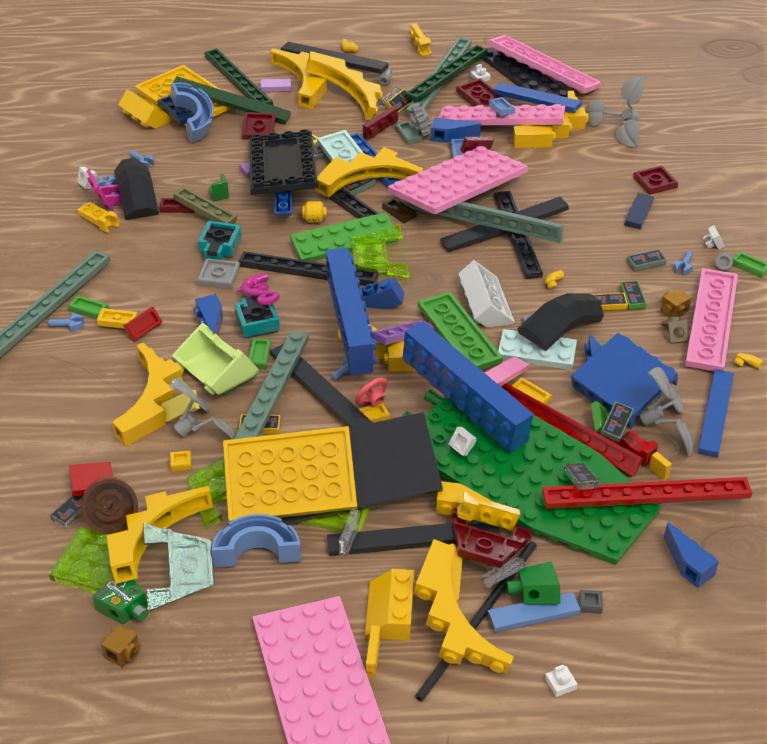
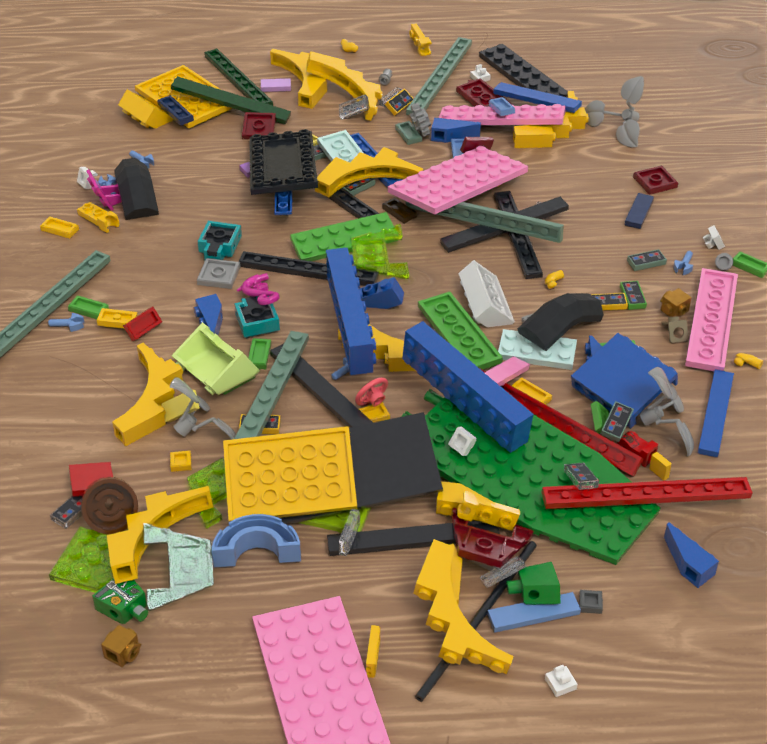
dark red tile [159,198,194,213] -> none
medium blue brick [170,83,214,143] -> none
olive plate [173,186,237,224] -> none
green panel [208,174,229,202] -> none
black tile [281,42,389,74] -> none
yellow head [302,201,327,223] -> none
dark red plate [363,106,398,141] -> none
yellow slope [365,569,414,641] -> none
medium lavender tile [371,320,435,345] -> none
dark green tile [405,45,488,103] -> none
bright pink plate [488,35,601,94] -> none
none -> yellow tile [40,216,79,239]
none -> clear tile [339,94,369,120]

